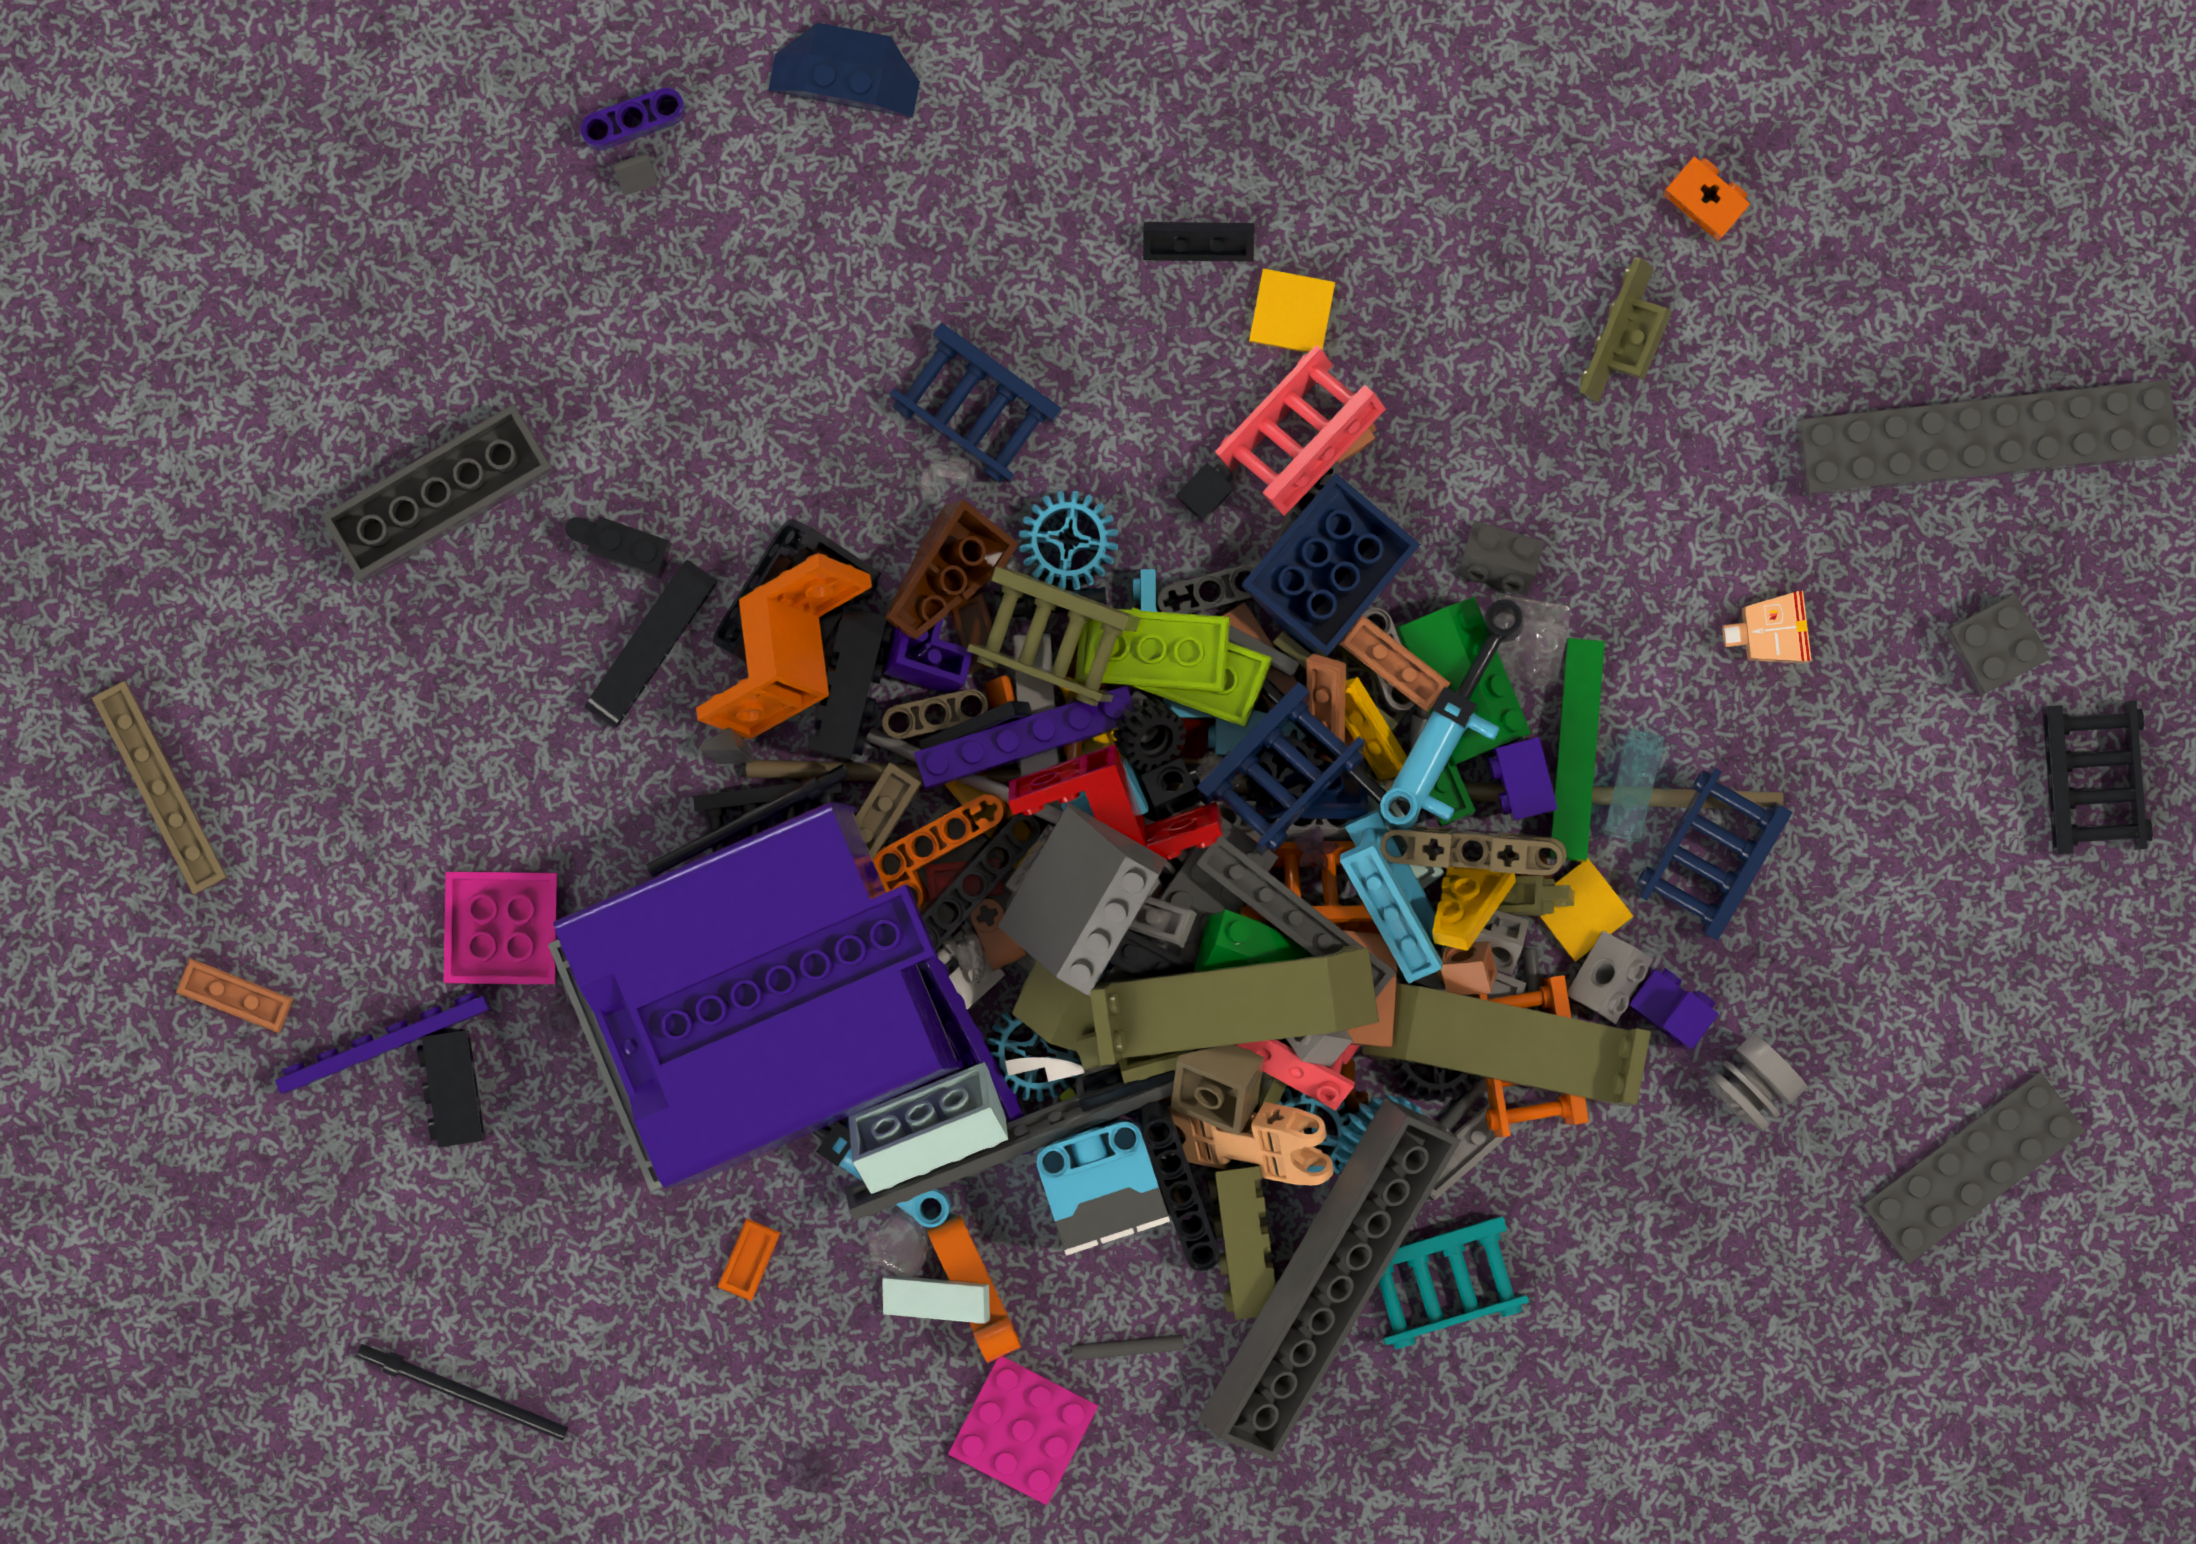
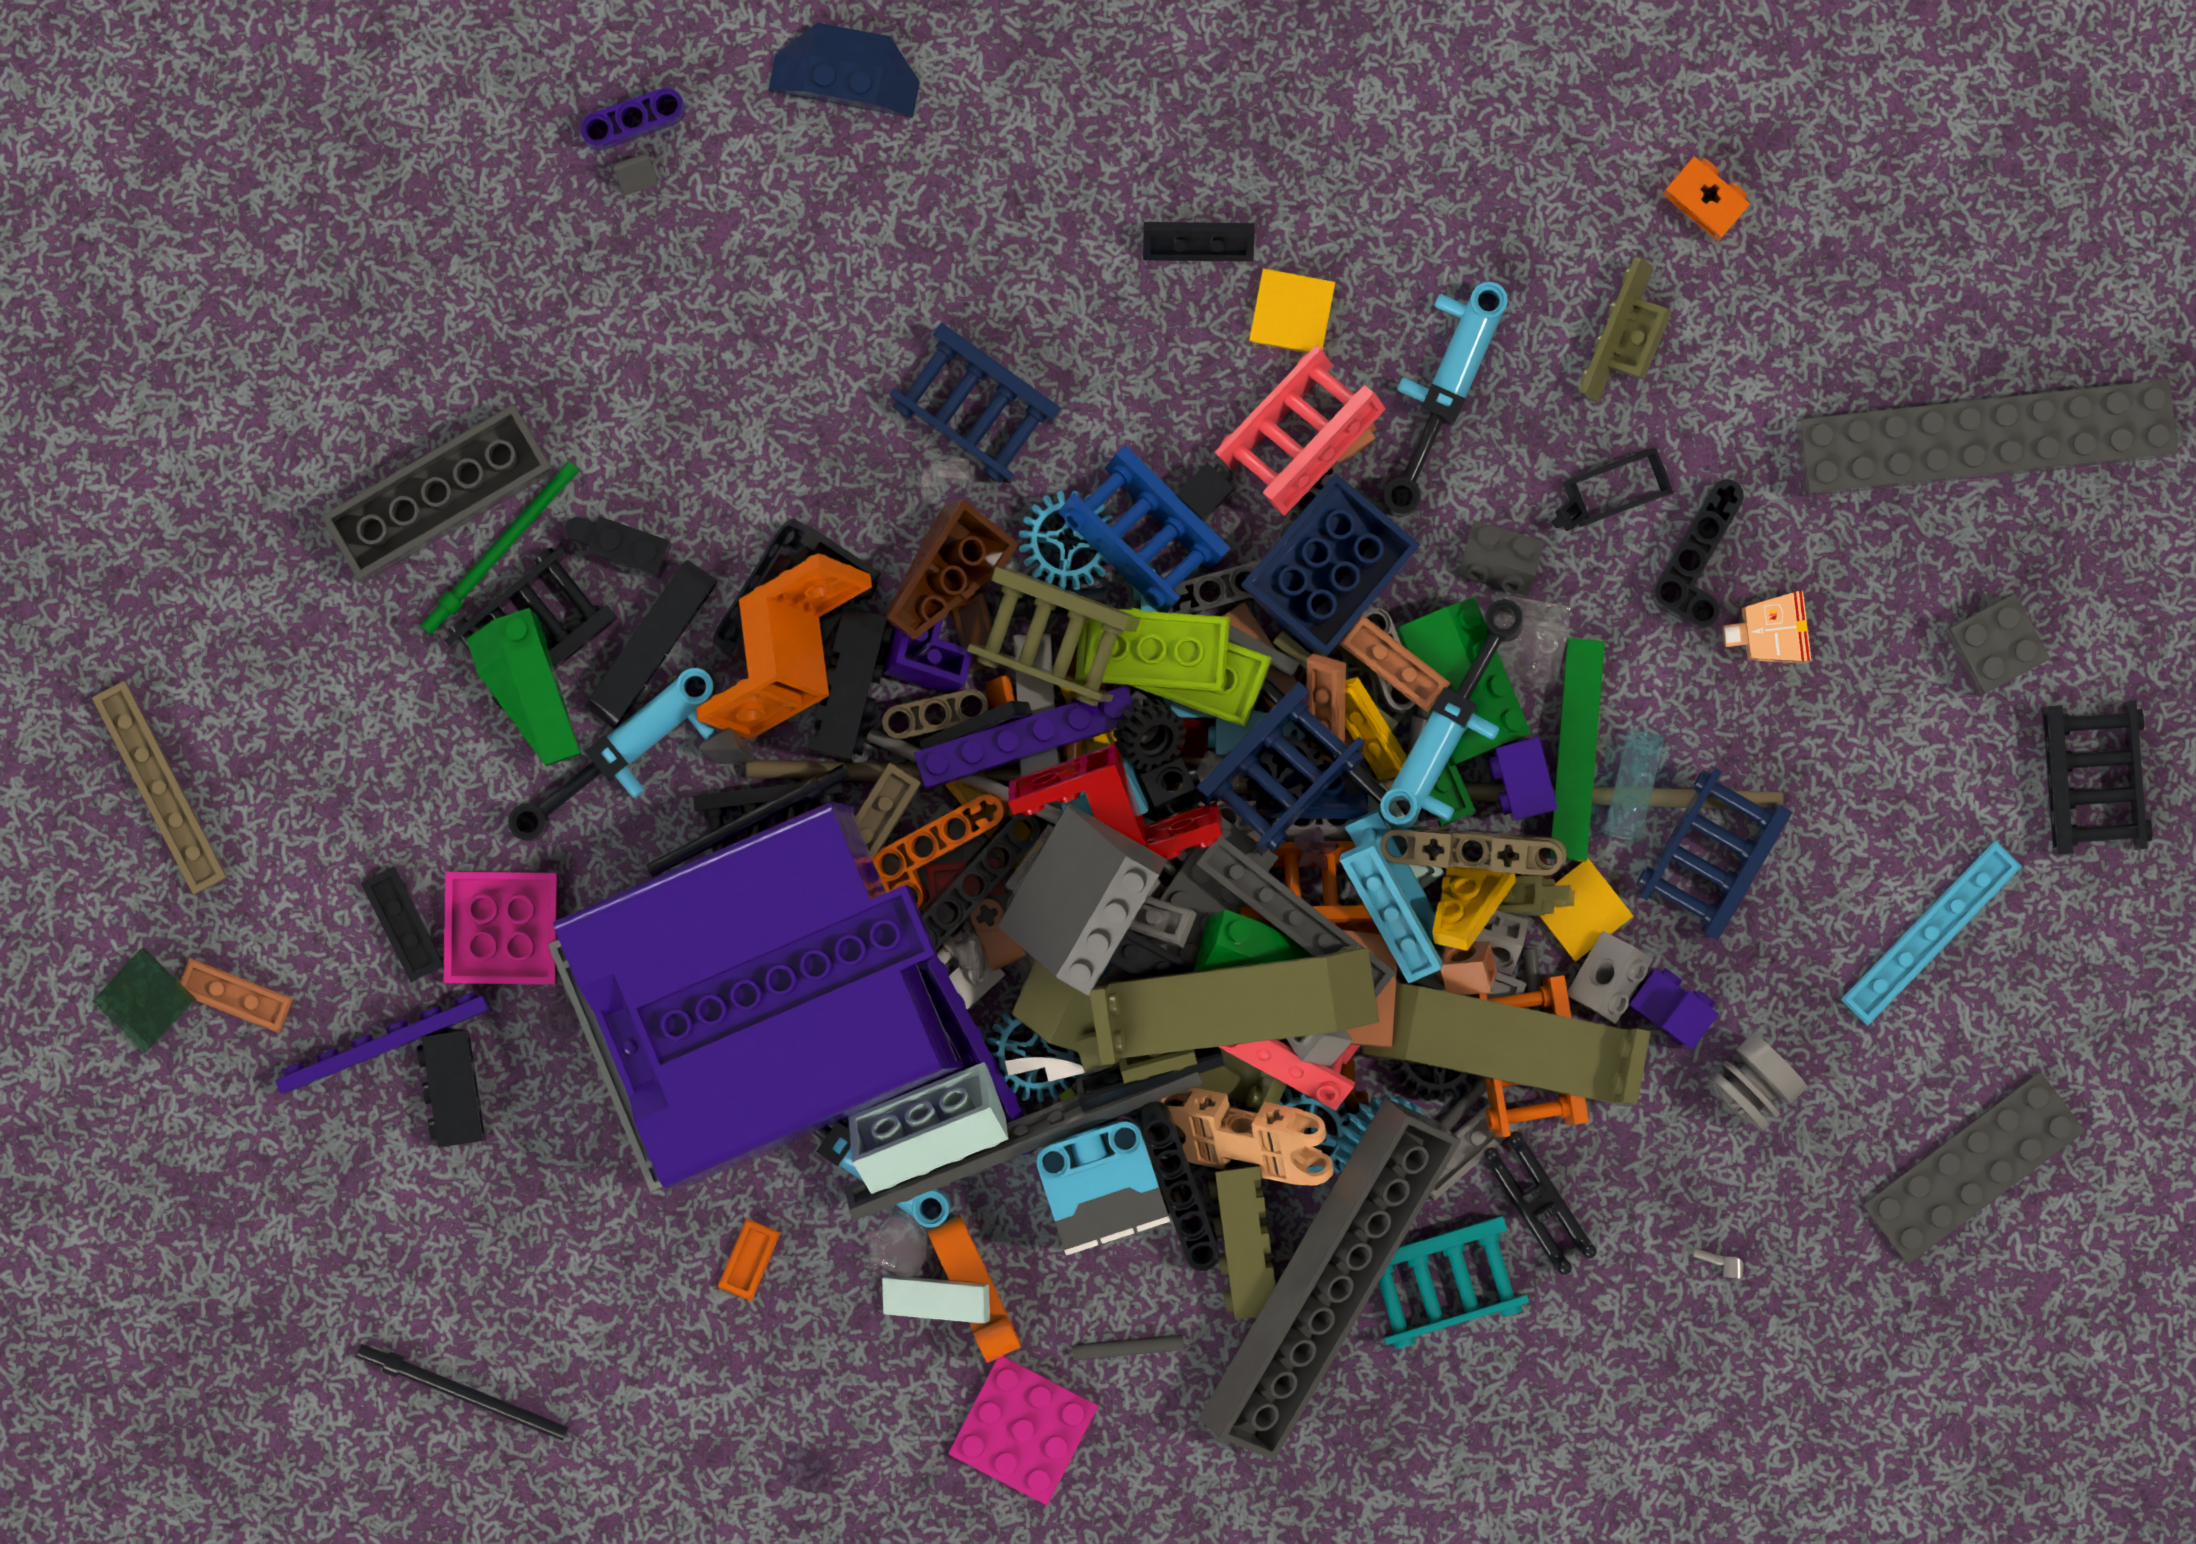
dark tan slope [1171,1045,1264,1136] -> none
none -> clear green tile [92,948,197,1053]
none -> black plate [361,866,444,983]
none -> green bar [420,461,580,634]
none -> black fence [445,547,619,711]
none -> green wedge [467,608,581,766]
none -> medium azure piece [508,668,716,842]
none -> blue fence [1058,445,1231,613]
none -> medium azure piece [1382,282,1508,517]
none -> black piece [1484,1131,1597,1275]
none -> black sword [1551,448,1673,531]
none -> black beam [1652,479,1744,629]
none -> light grey hand [1693,1248,1744,1278]
none -> medium azure tile [1840,841,2022,1026]

